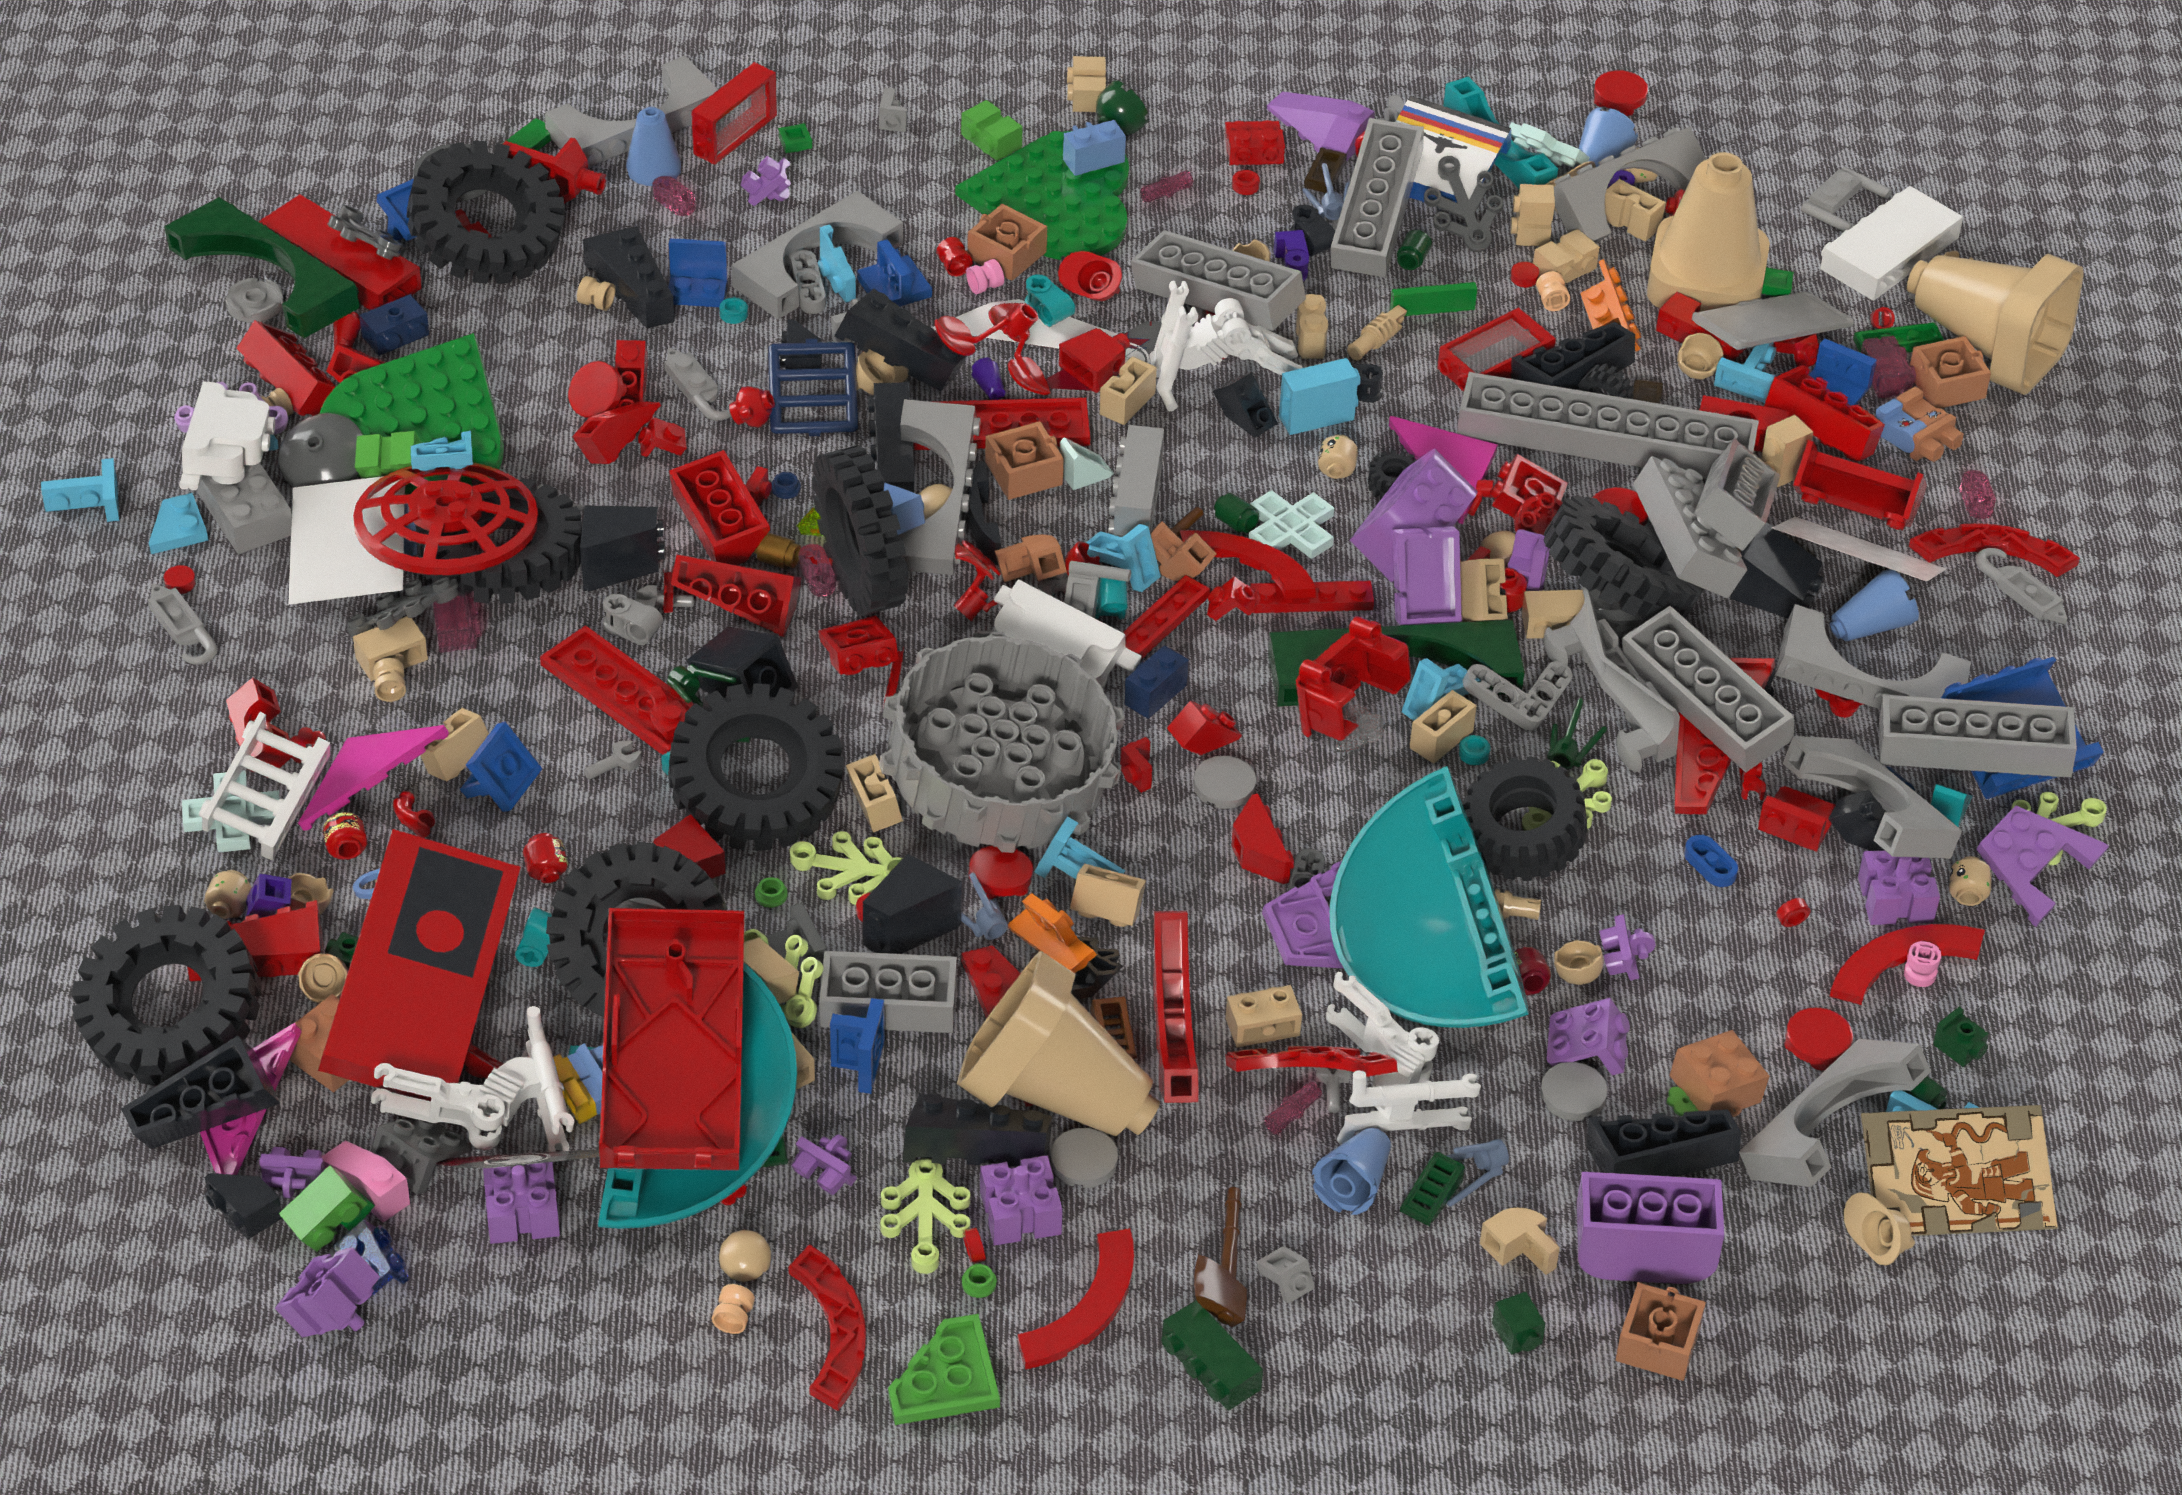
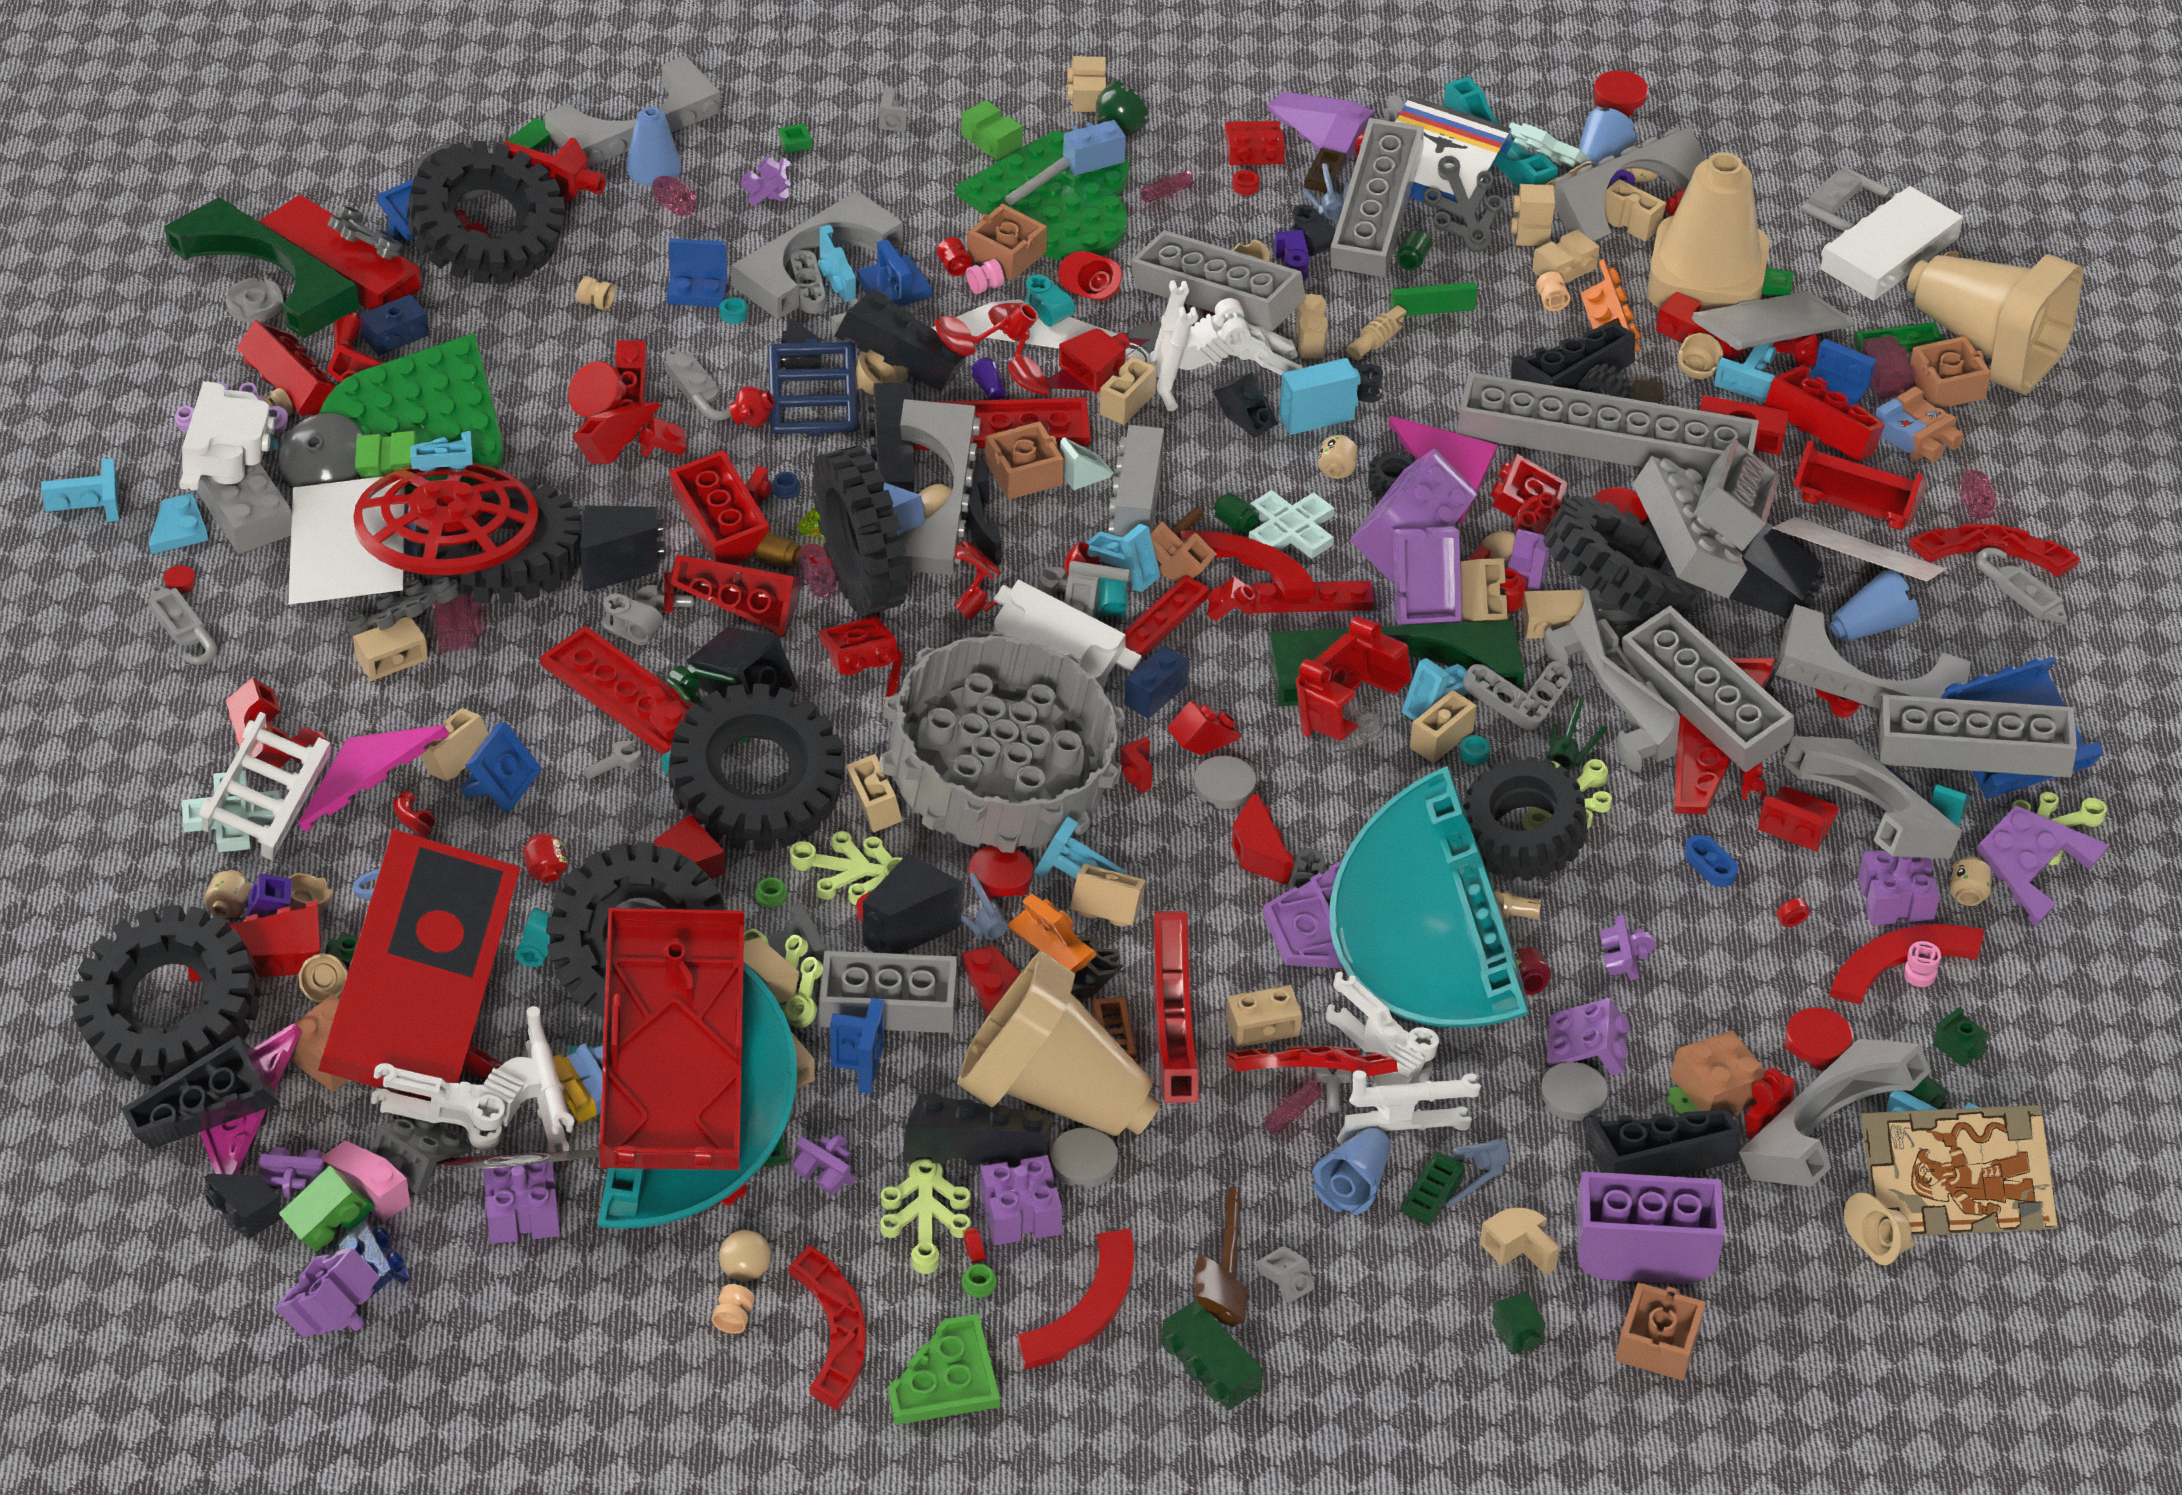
red head [322,812,368,860] -> none
tan wheel [373,658,406,702] -> none
black wedge [583,226,674,329] -> none
red window [691,62,777,165] -> none
nougat brick [995,534,1067,582] -> none
window [1437,307,1556,391] -> none
red hand [1468,479,1494,516] -> none
red tile [1510,262,1540,288] -> none
tan hair [1554,940,1604,985] -> none
tan brick [1761,415,1813,488] -> none
black slope [1828,790,1886,851] -> none
red hinge [1870,307,1895,329] -> none
none -> light grey bar [1005,157,1070,206]
none -> red hinge [1744,1067,1795,1140]

